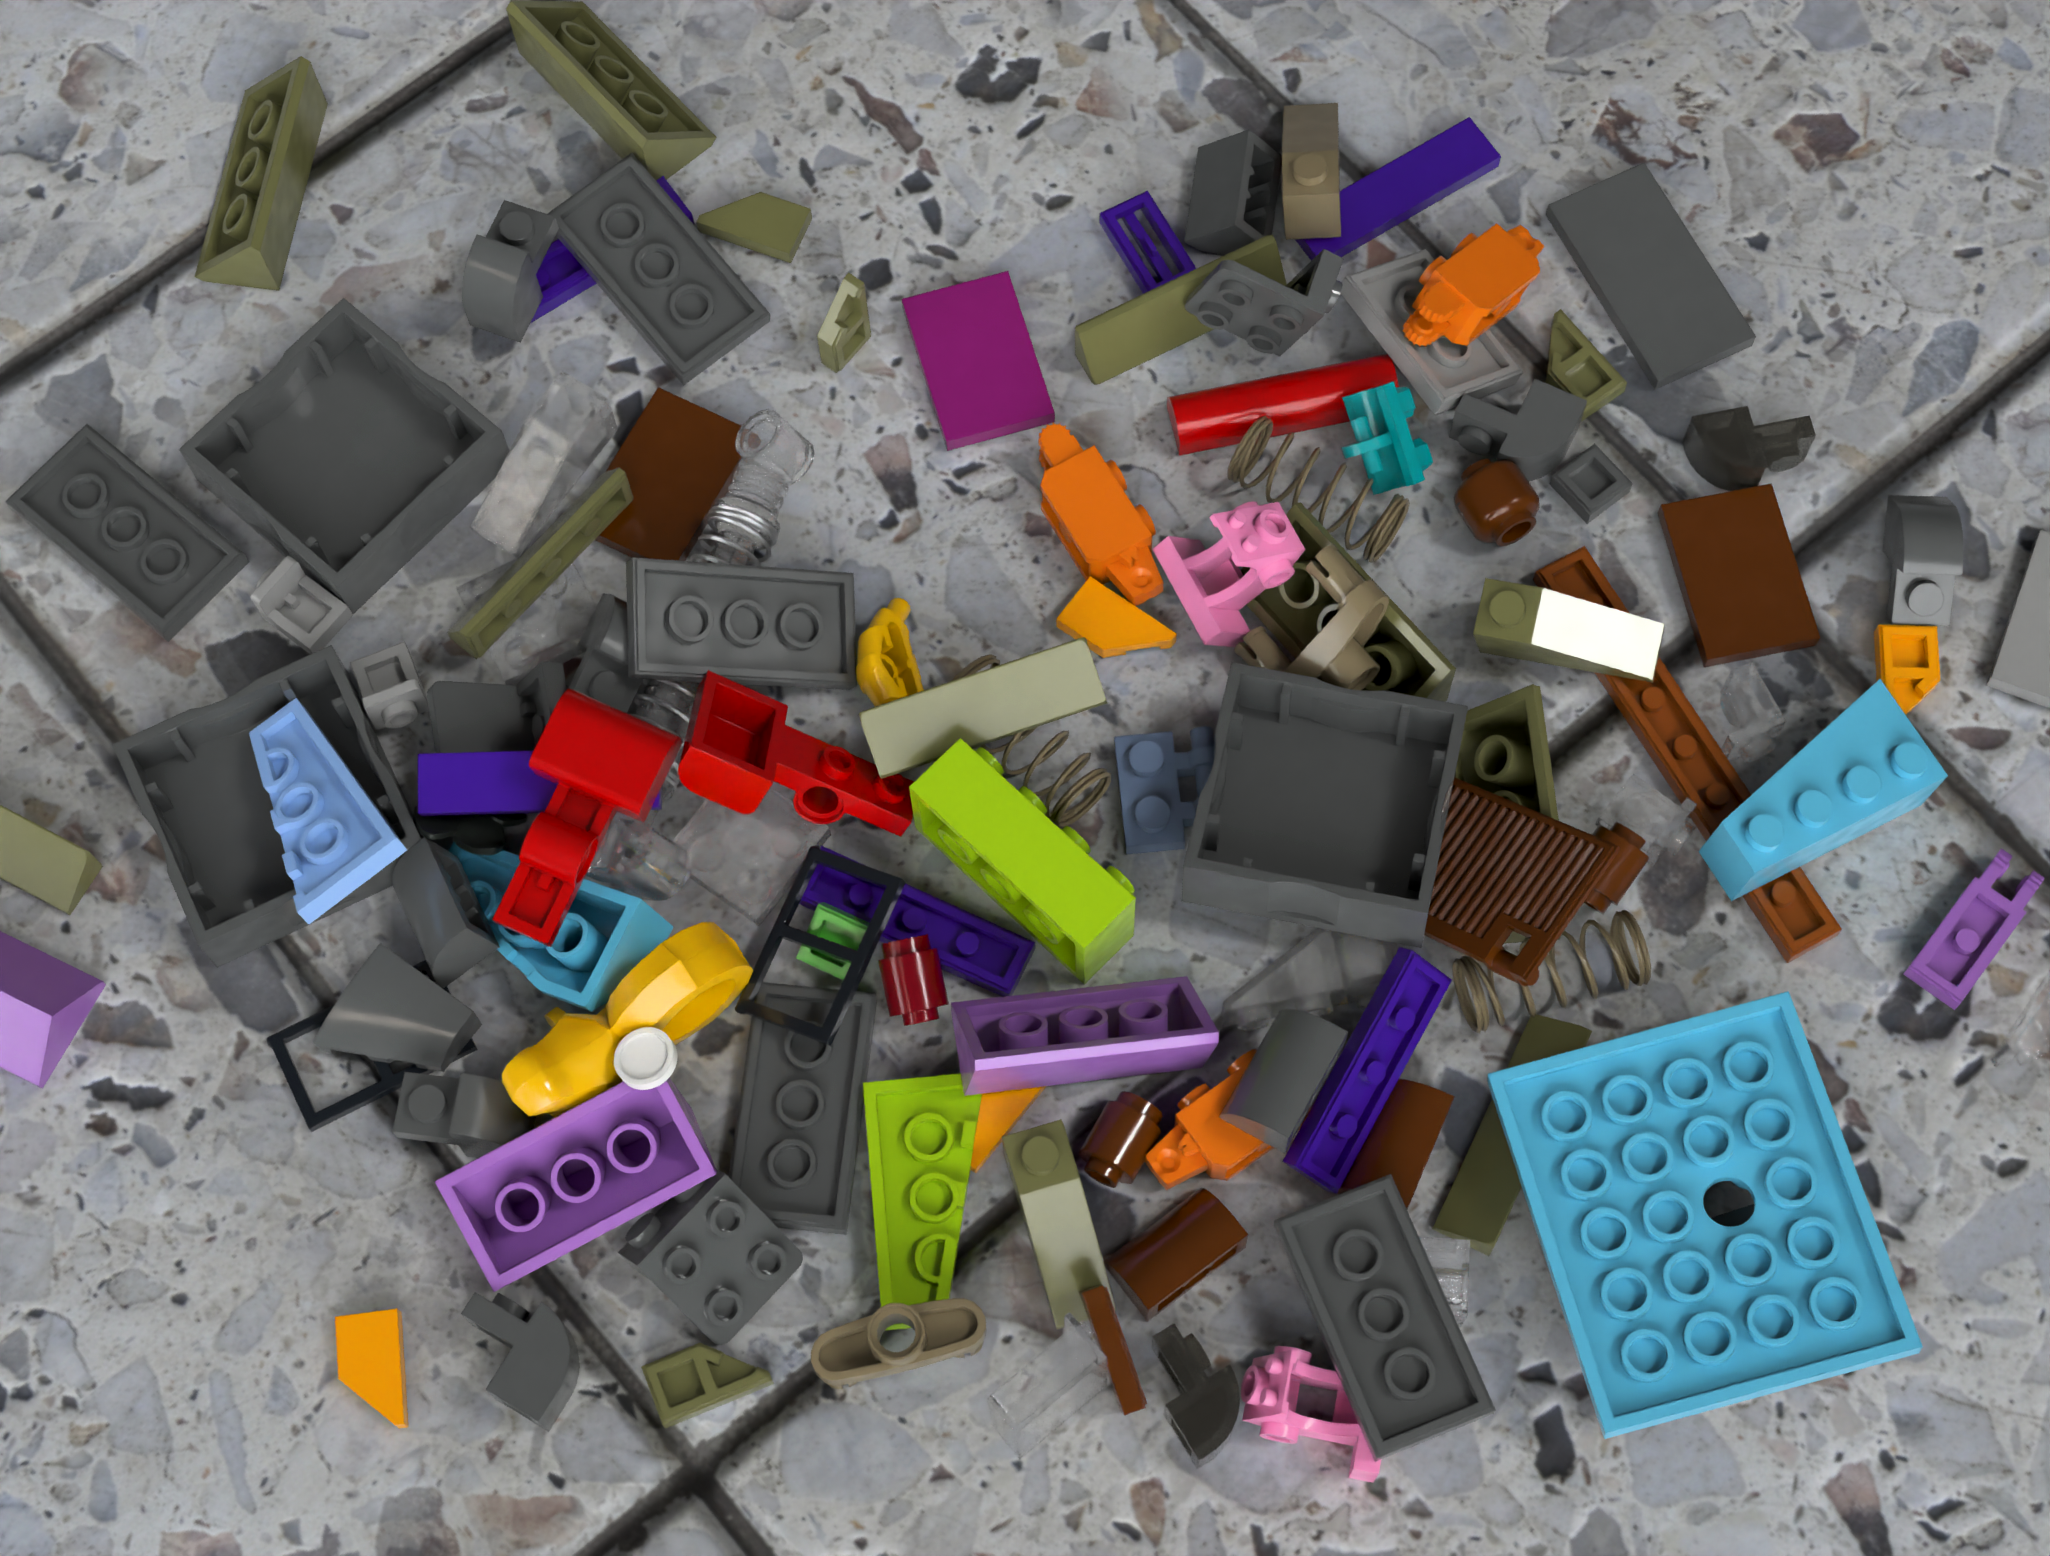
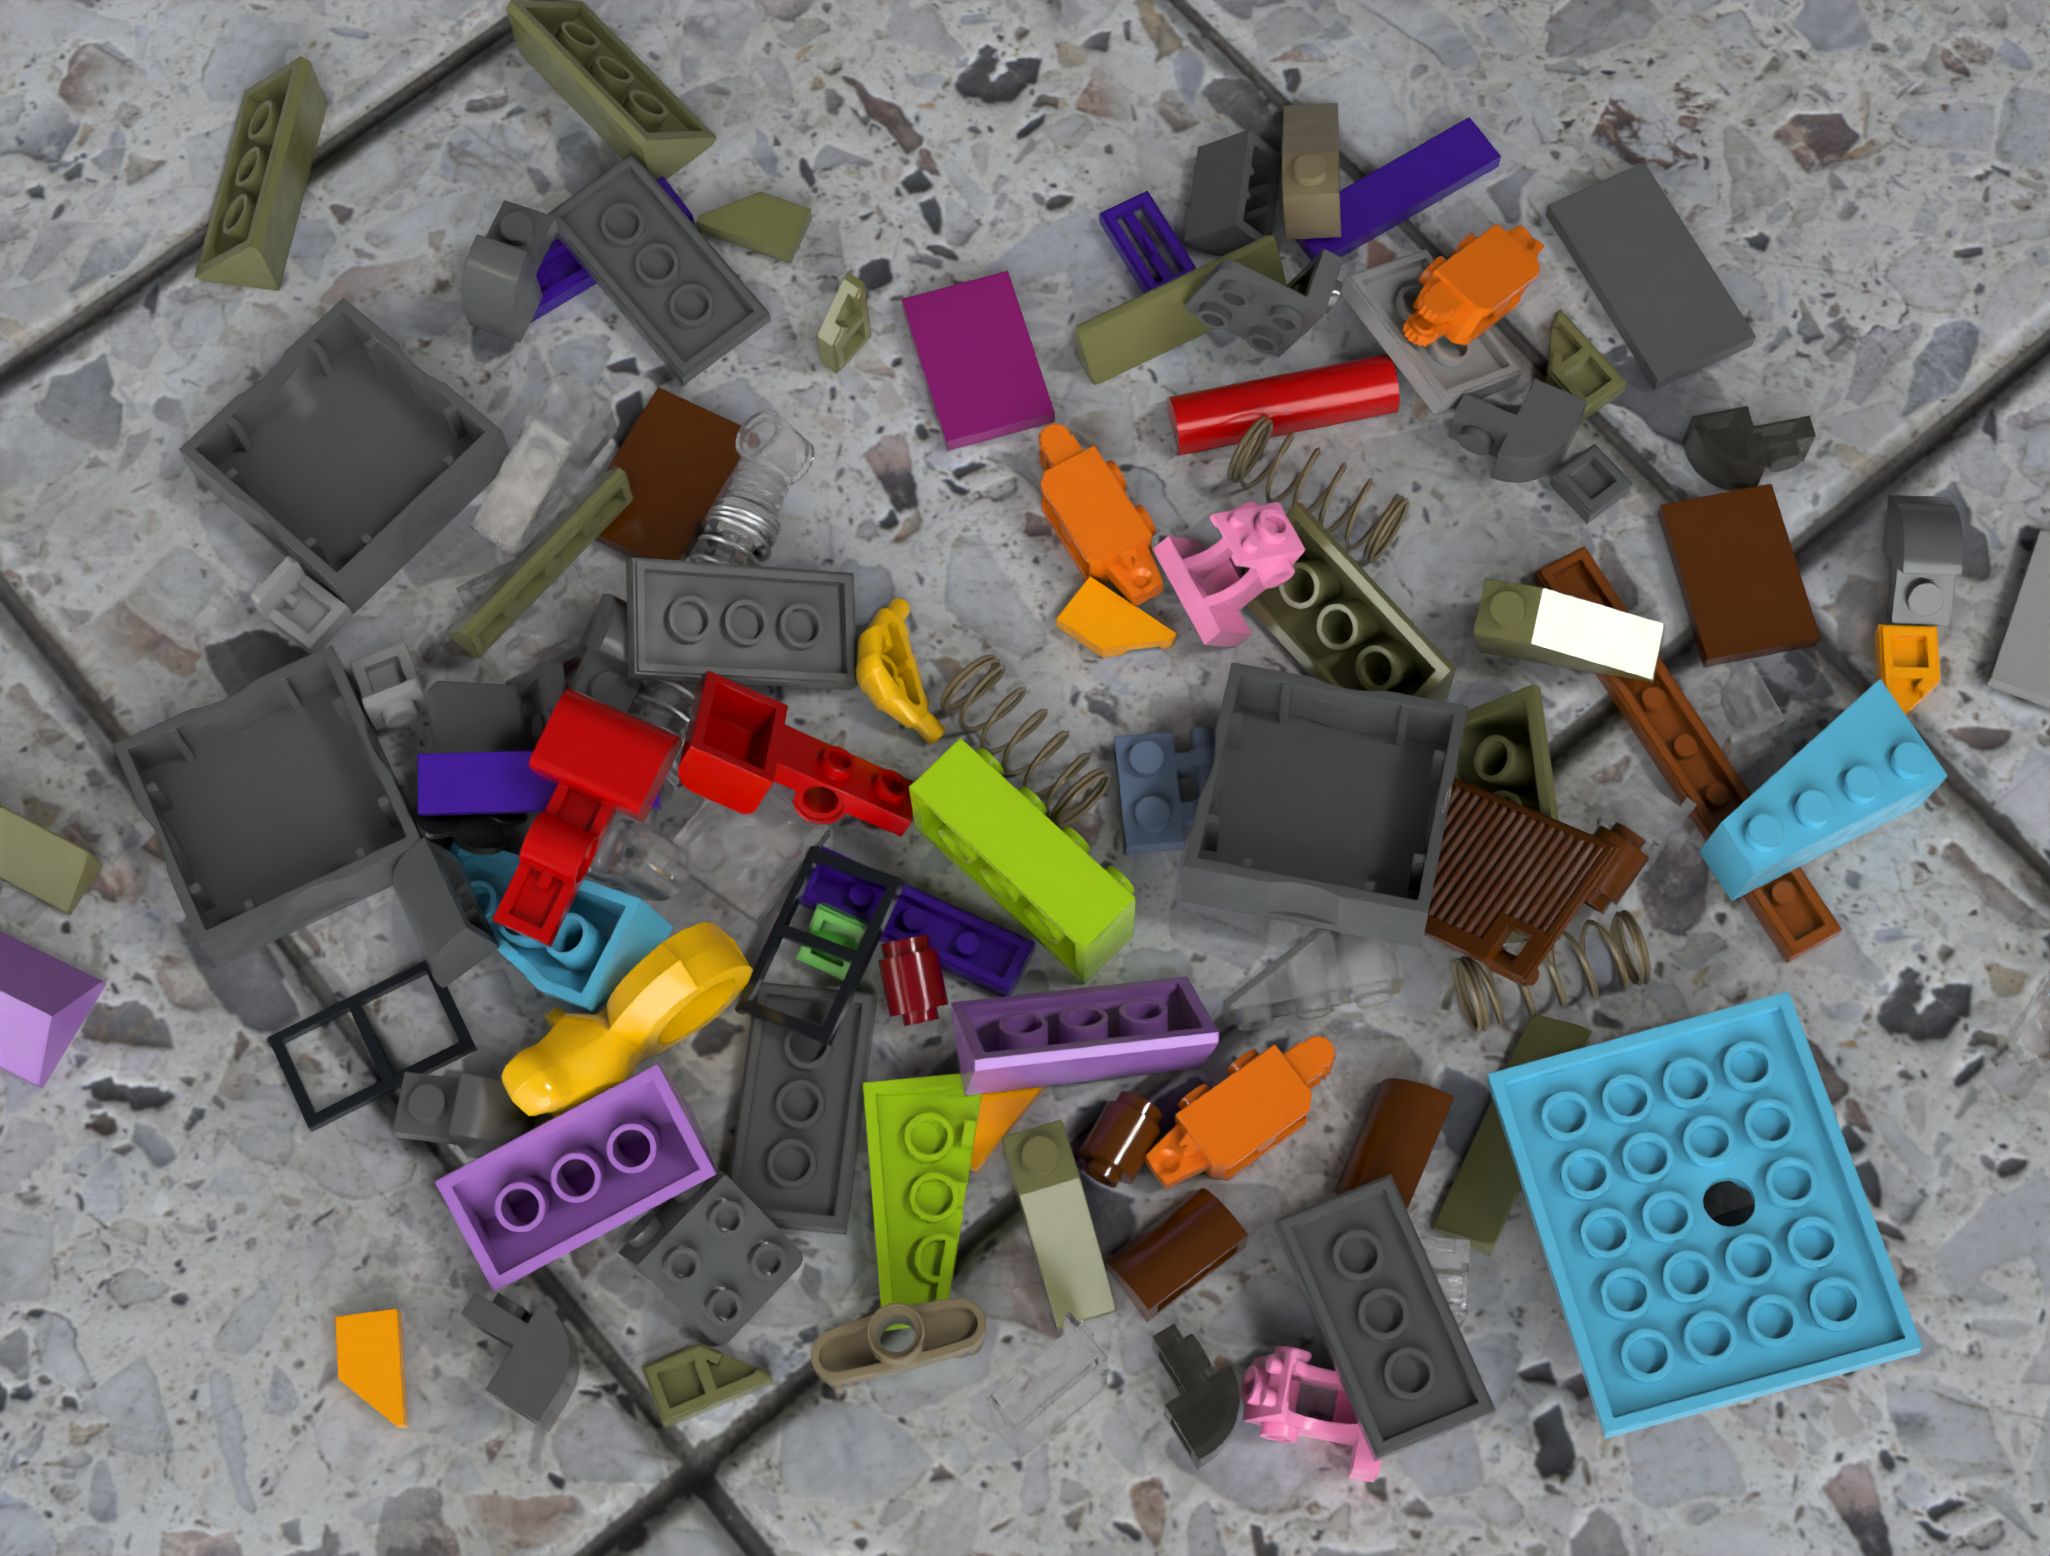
dark grey tile [5,424,249,642] -> none
light blue wing [249,698,407,924] -> none
dark grey slope [312,943,482,1072] -> none
white piece [614,1027,678,1090] -> none
slope [858,637,1107,779] -> none
reddish brown tile [1079,1284,1147,1415] -> none
dark grey brick [1219,1009,1348,1154] -> none
dark tan connector [1234,544,1389,691] -> none
dark purple tile [1282,947,1452,1194] -> none
teal hips [1341,381,1433,495] -> none
reddish brown head [1454,459,1540,547] -> none
medium lavender hinge [1903,848,2045,1010] -> none

